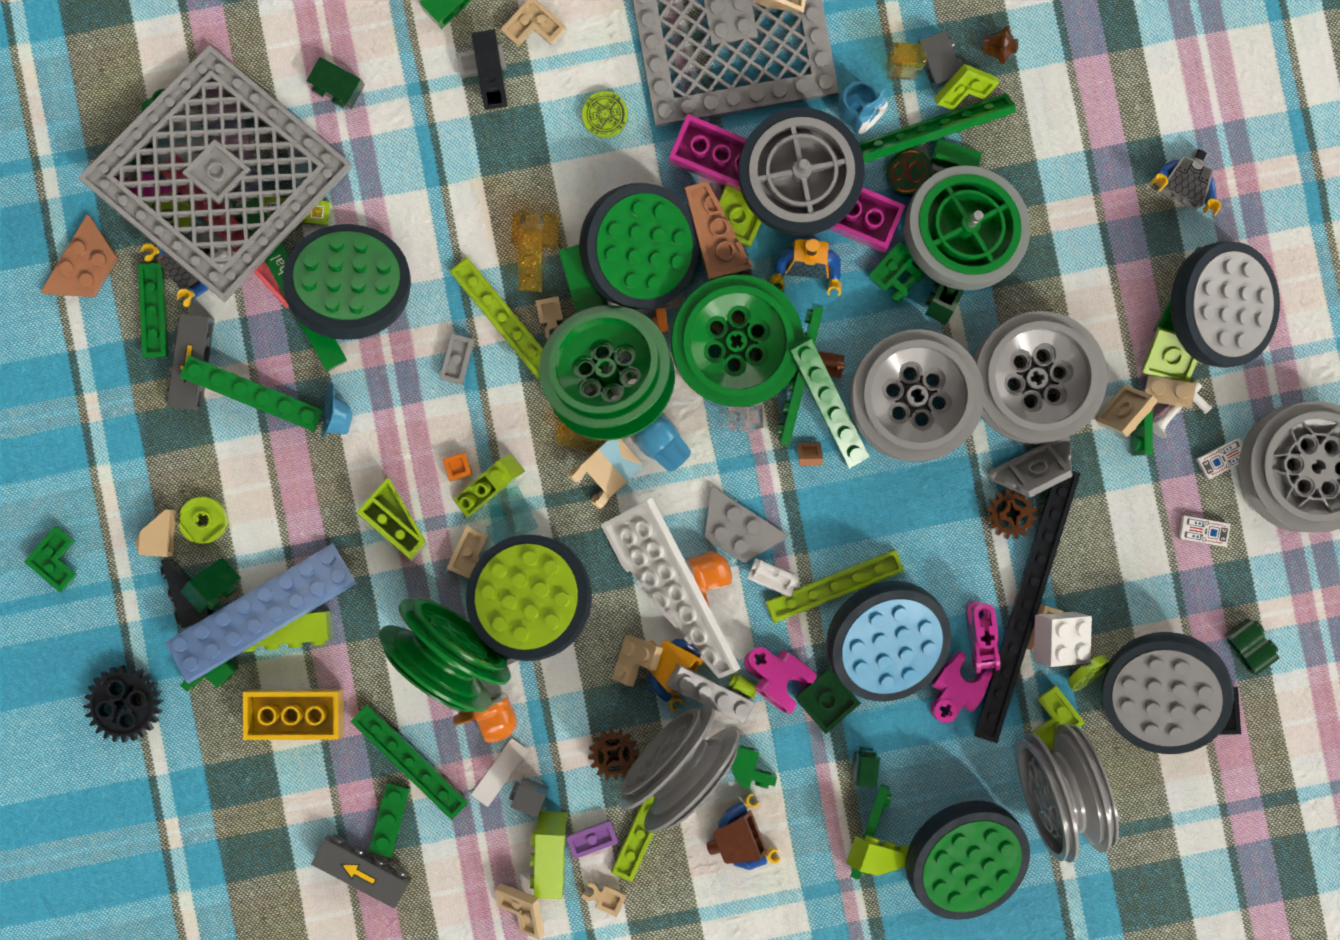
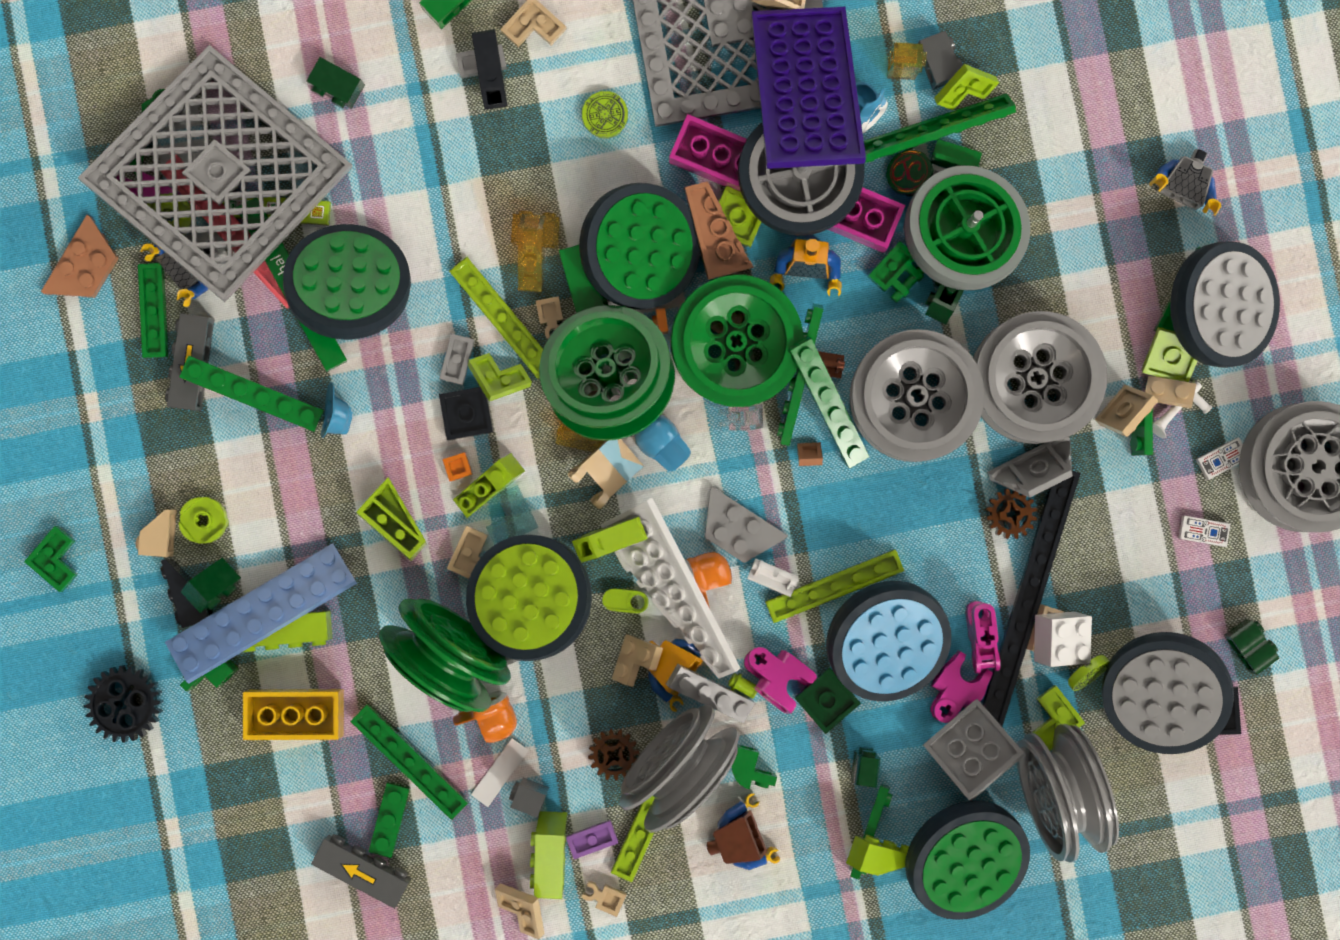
reddish brown rock [983,27,1019,64] -> none
none -> black plate [439,387,494,441]
none -> lime plate [468,353,532,402]
none -> lime slope [572,517,648,563]
none -> lime piece [602,588,649,613]
none -> dark purple plate [751,6,866,169]
none -> light grey plate [923,699,1026,801]

